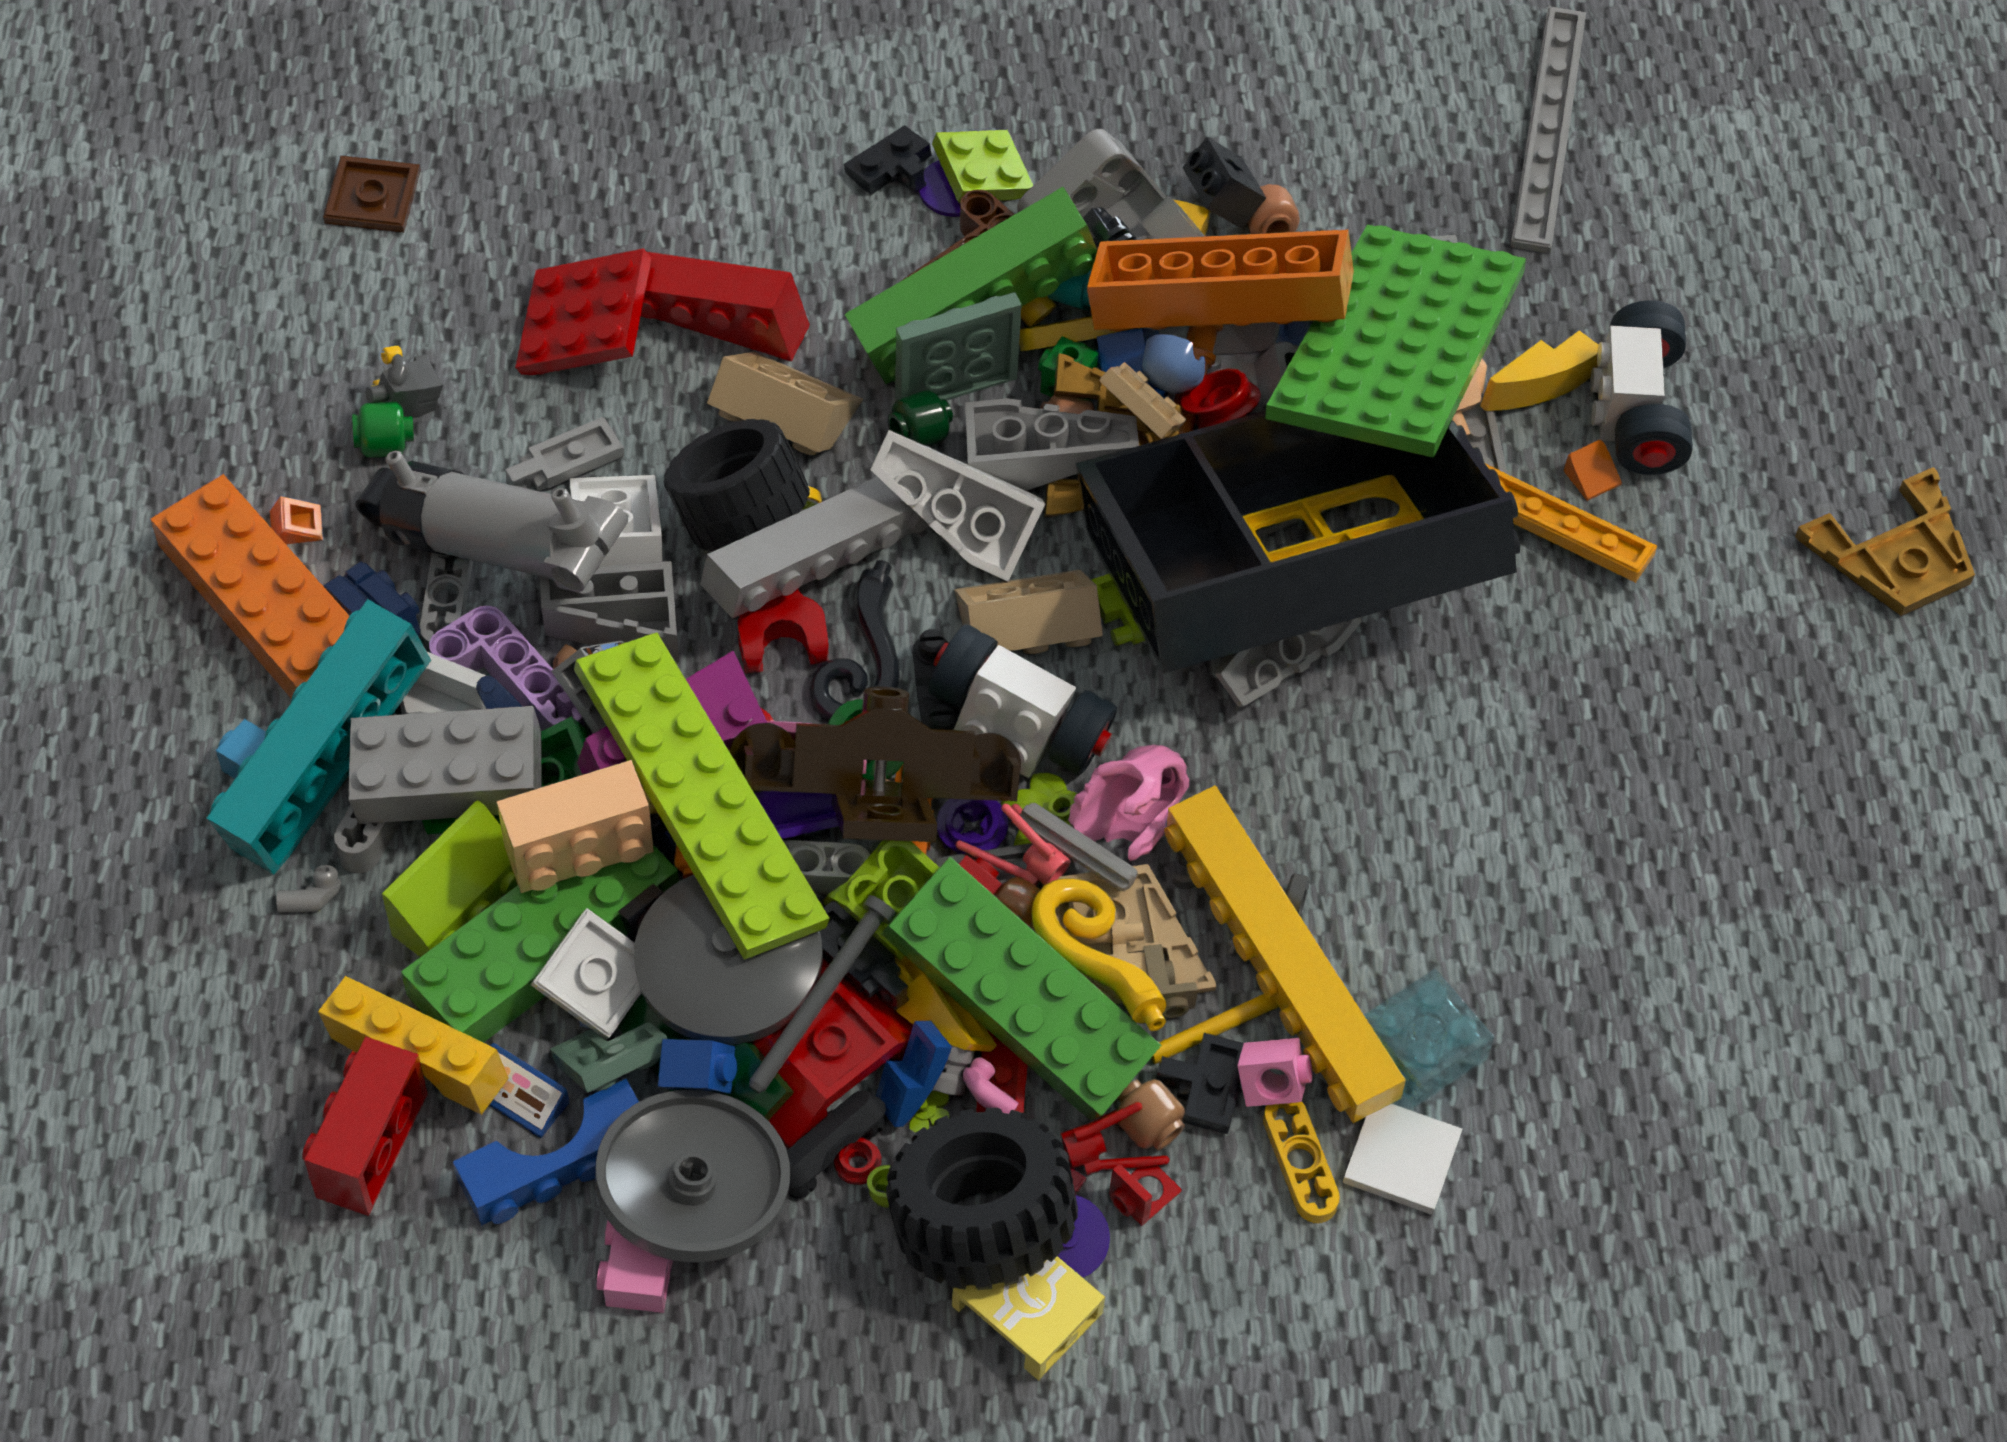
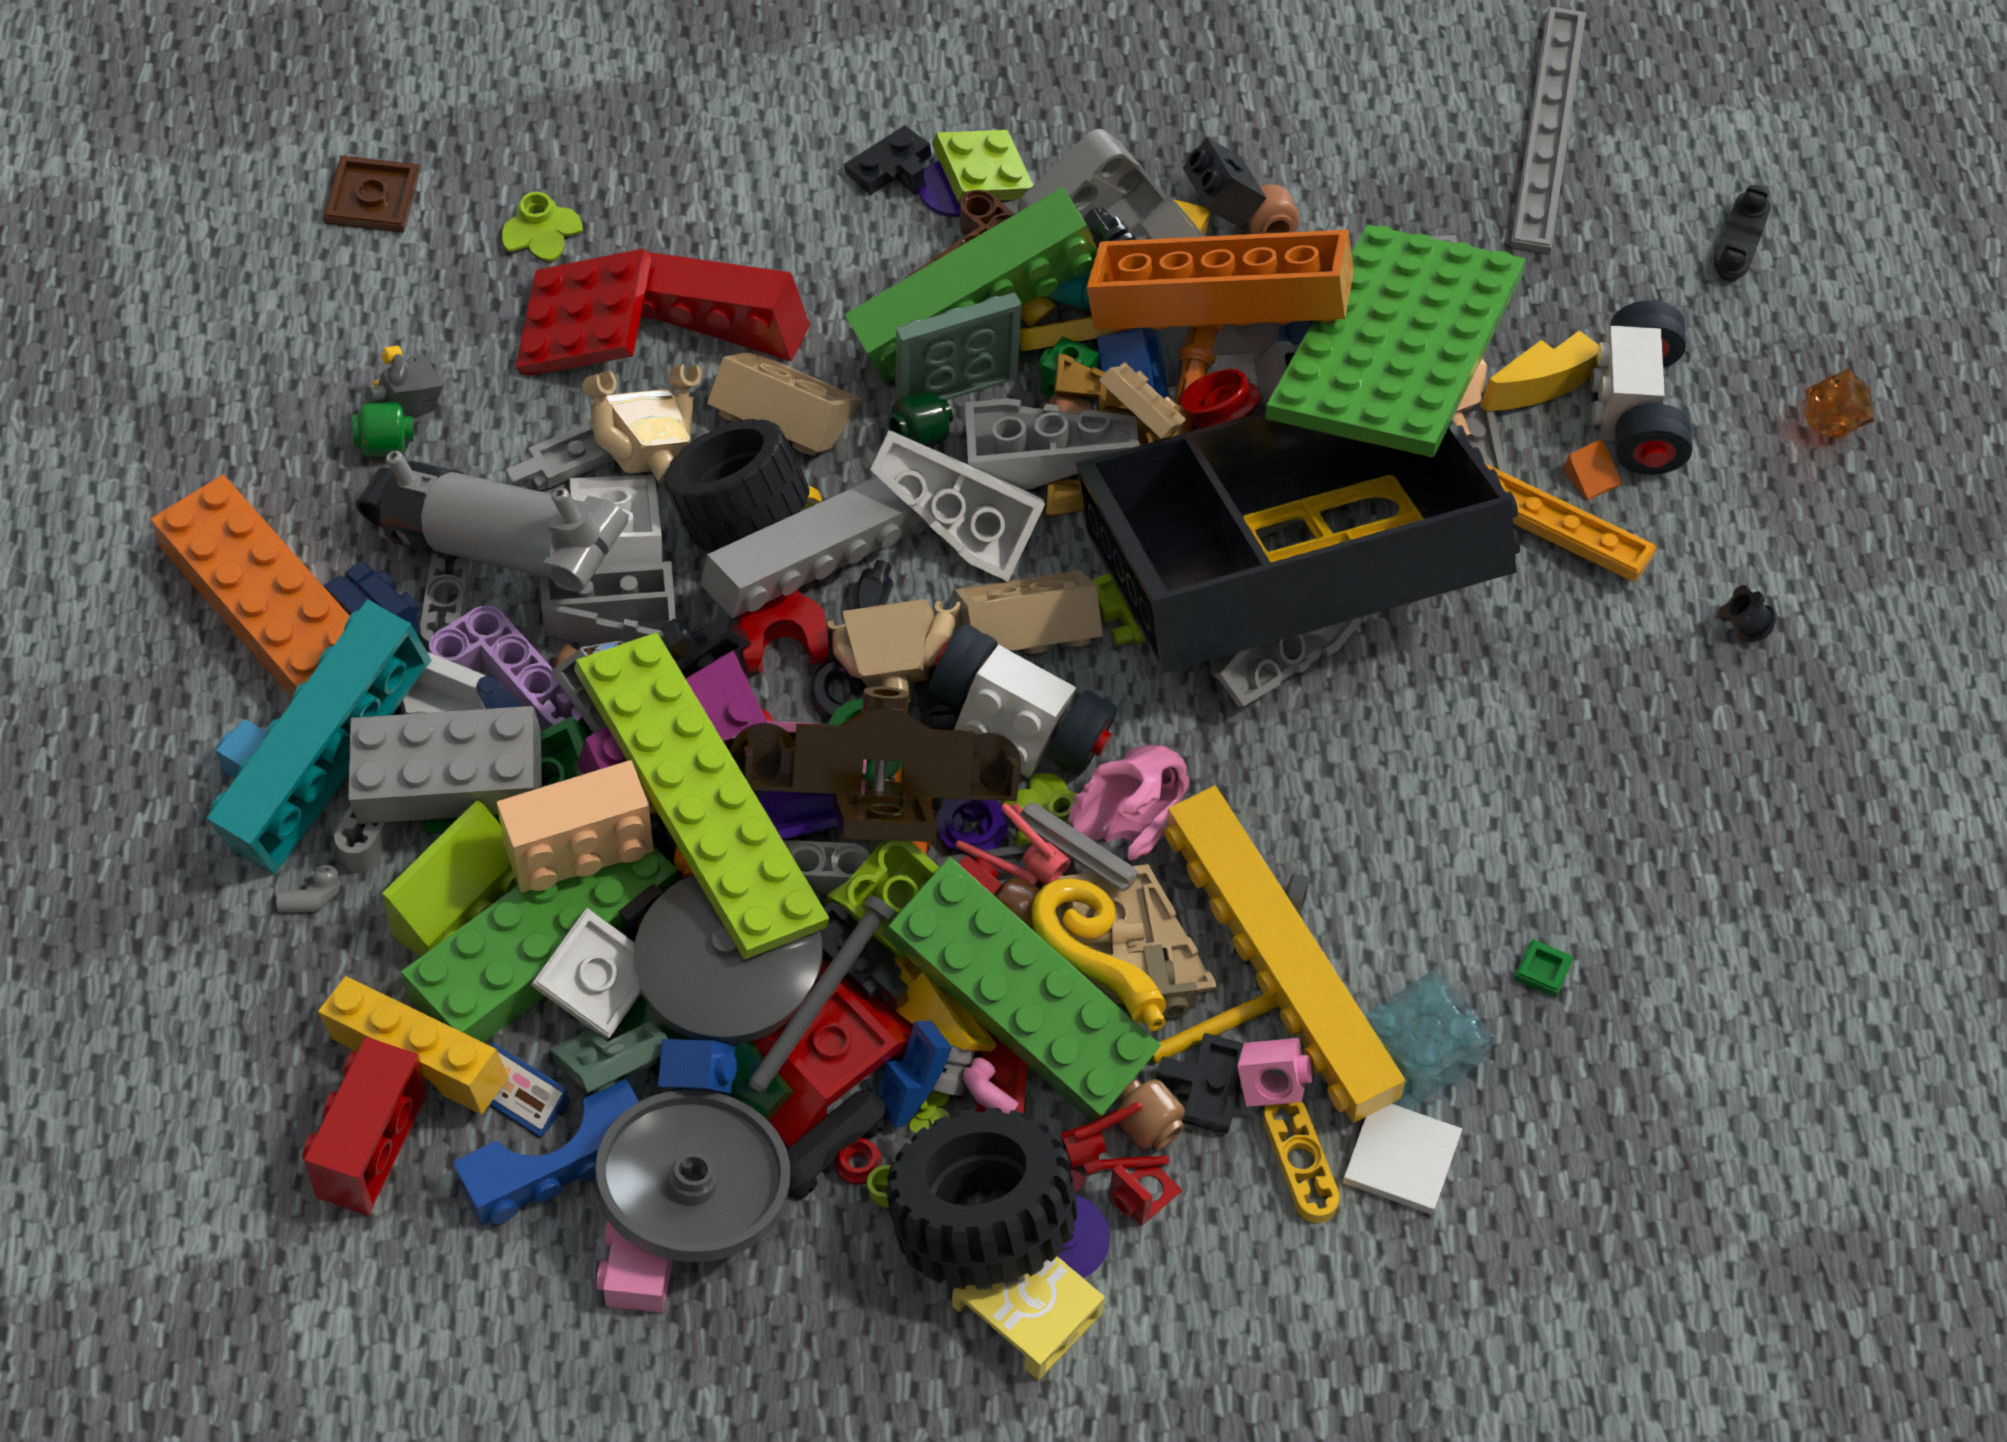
orange slope [270,496,323,544] -> none
medium blue hair [1142,334,1205,394] -> none
pearl gold wing [1795,467,1975,616] -> none
none -> lime plate [502,192,583,262]
none -> tan torso [582,364,702,485]
none -> black hinge [660,616,751,679]
none -> tan torso [827,599,963,704]
none -> green tile [1514,939,1574,998]
none -> black piece [1713,185,1771,281]
none -> black brick [1717,585,1777,642]
none -> clear orange brick [1804,369,1875,438]

